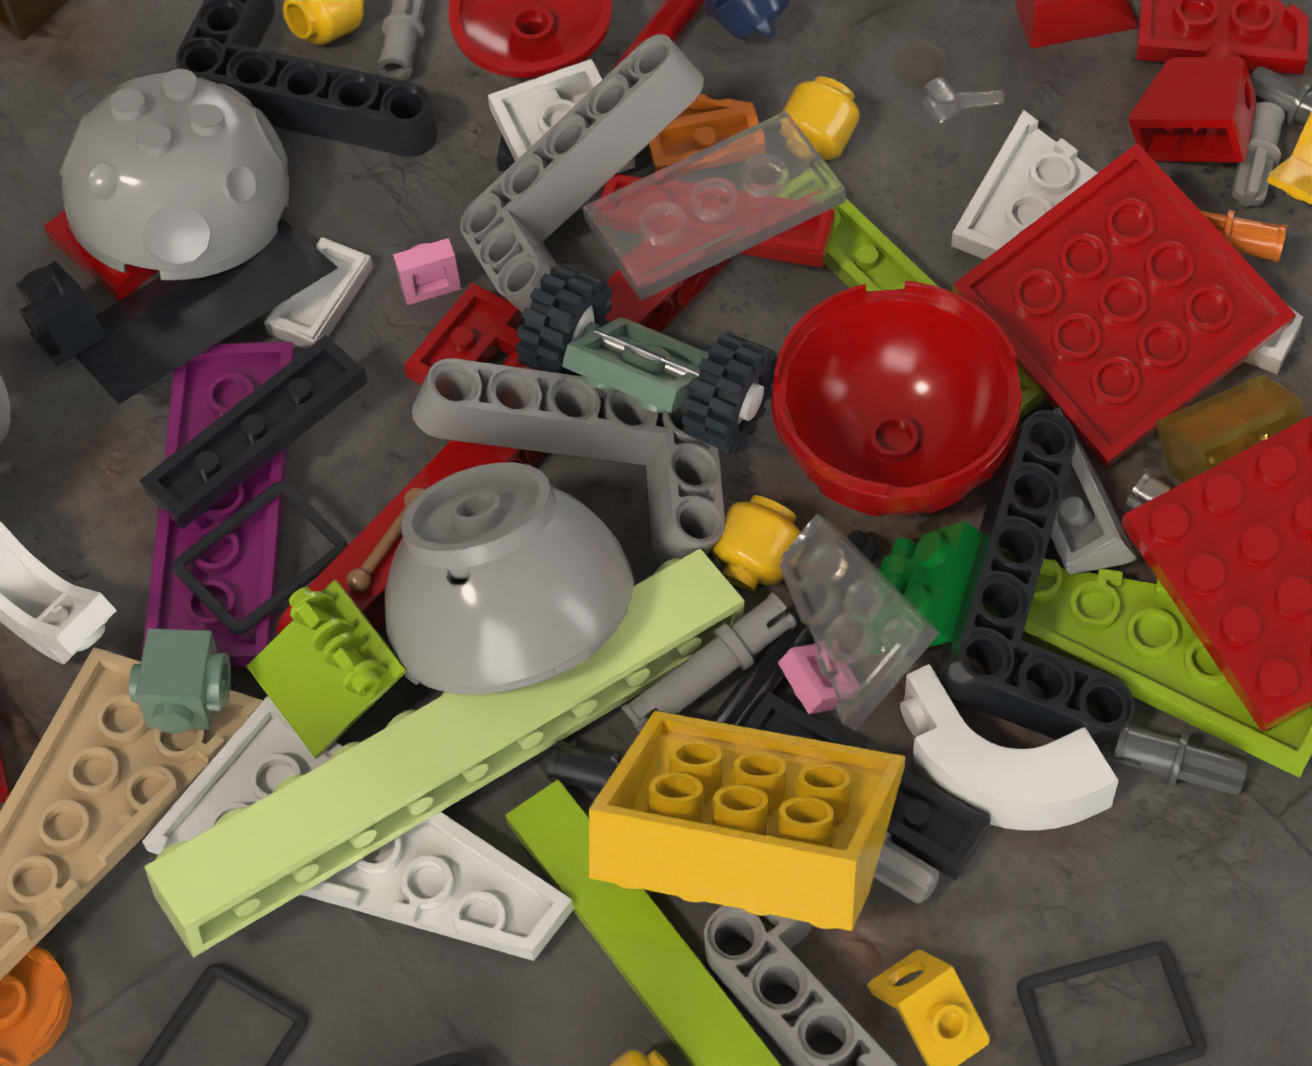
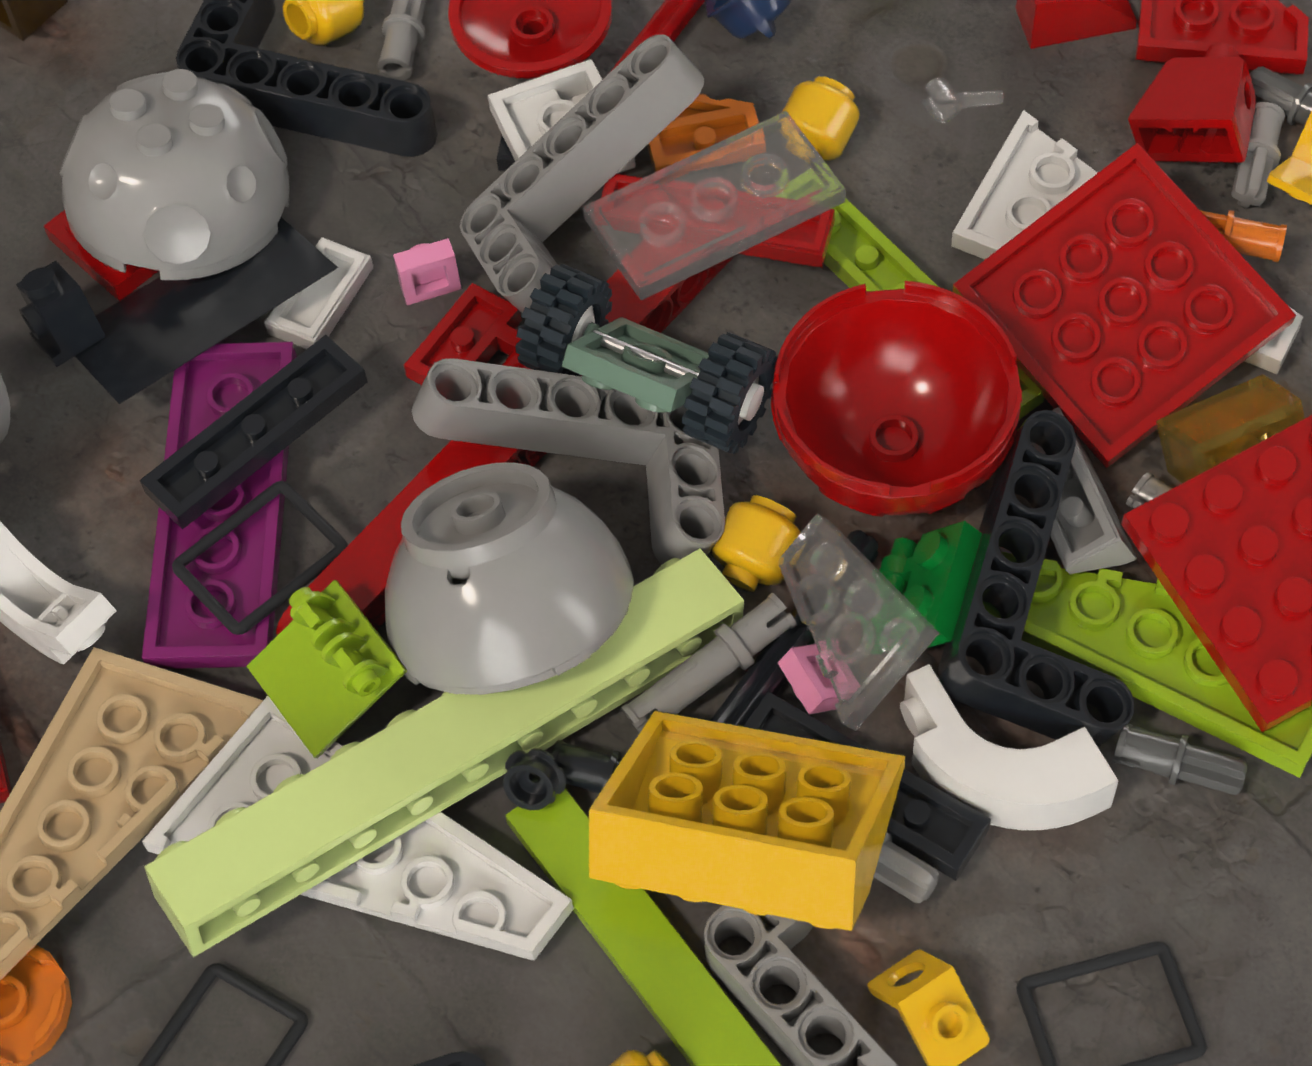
sand green brick [129,629,231,733] -> none
medium nougat hinge [347,488,424,593] -> none
none -> black plate [503,748,566,810]

